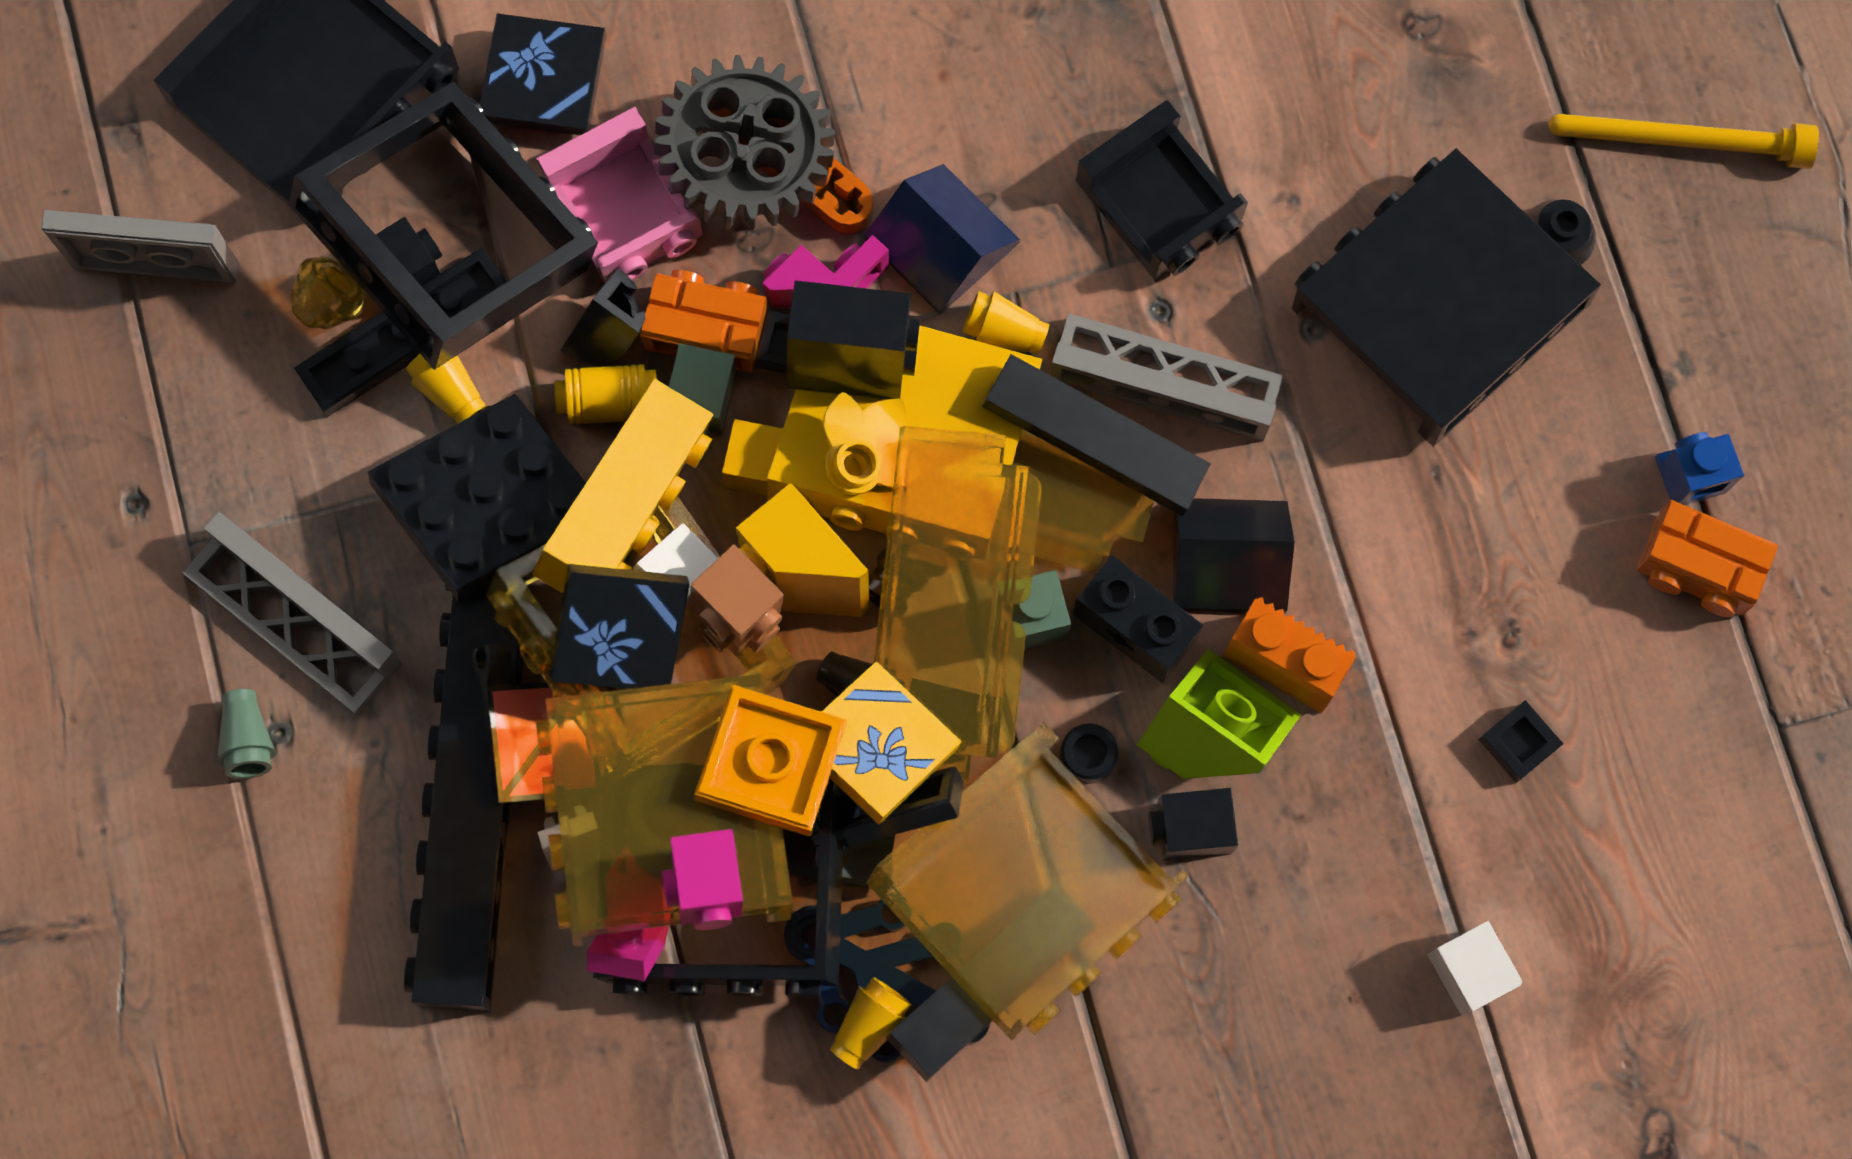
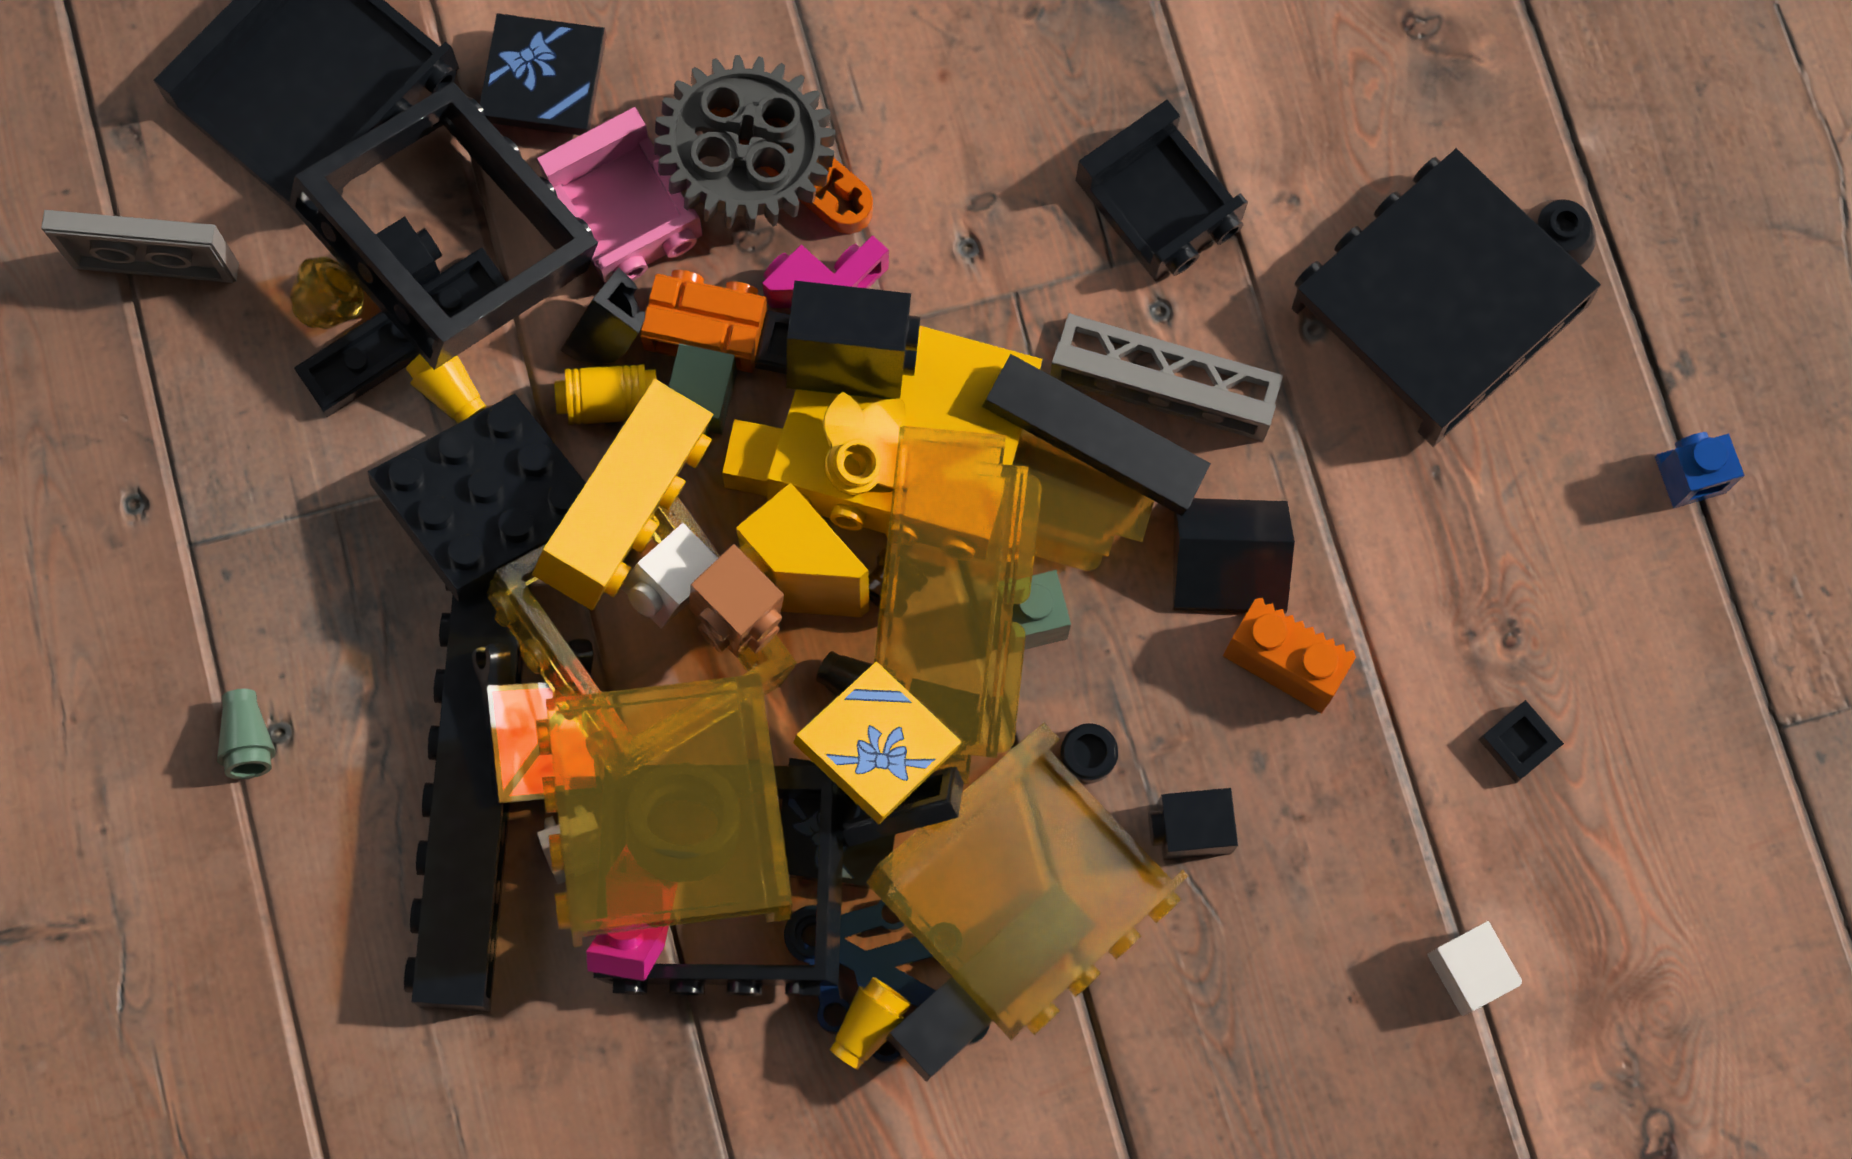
light grey fence [182,511,402,716] -> none
black tile [550,564,690,692] -> none
dark pink brick [662,829,743,930] -> none
light orange tile [694,684,847,837] -> none
dark blue slope [864,164,1020,315] -> none
yellow cone [962,291,1049,355] -> none
black brick [1072,555,1203,683] -> none
lime slope [1137,649,1301,779] -> none
yellow piece [1548,114,1819,169] -> none
orange brick [1636,500,1778,617] -> none

